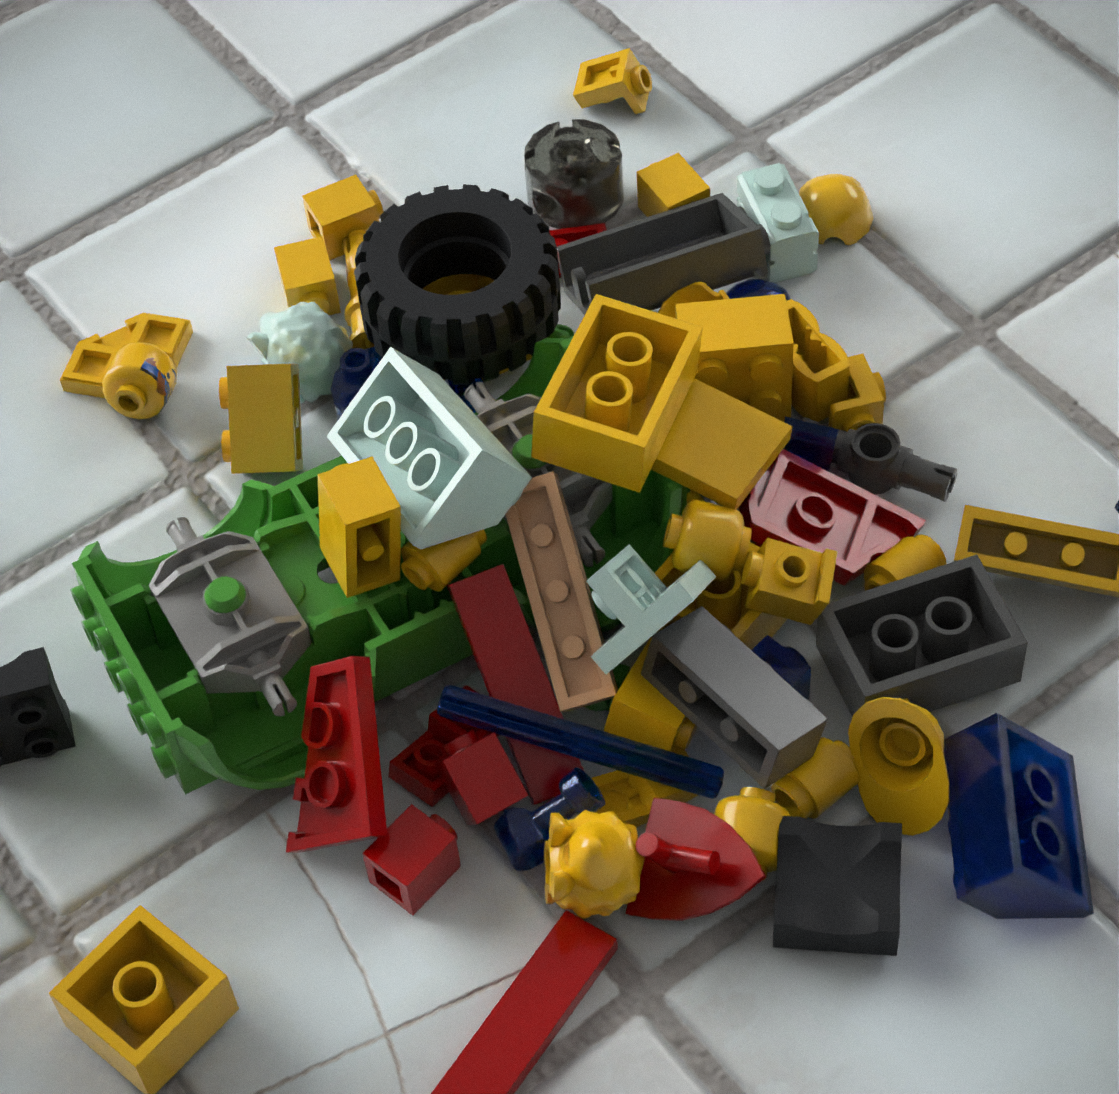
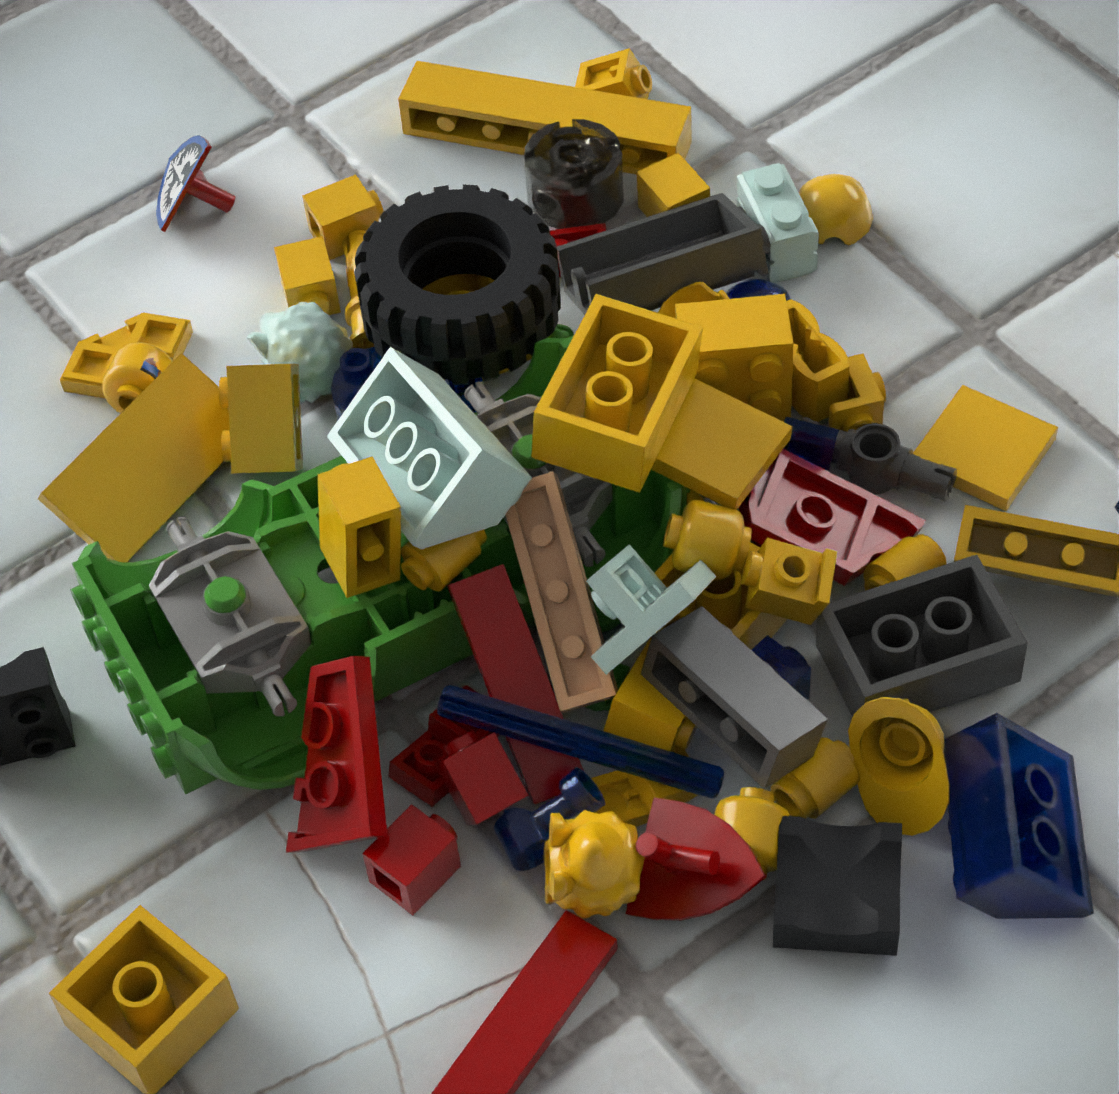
none -> yellow tile [38,353,229,562]
none -> shield [156,135,236,232]
none -> yellow brick [398,61,692,175]
none -> yellow tile [913,385,1058,511]

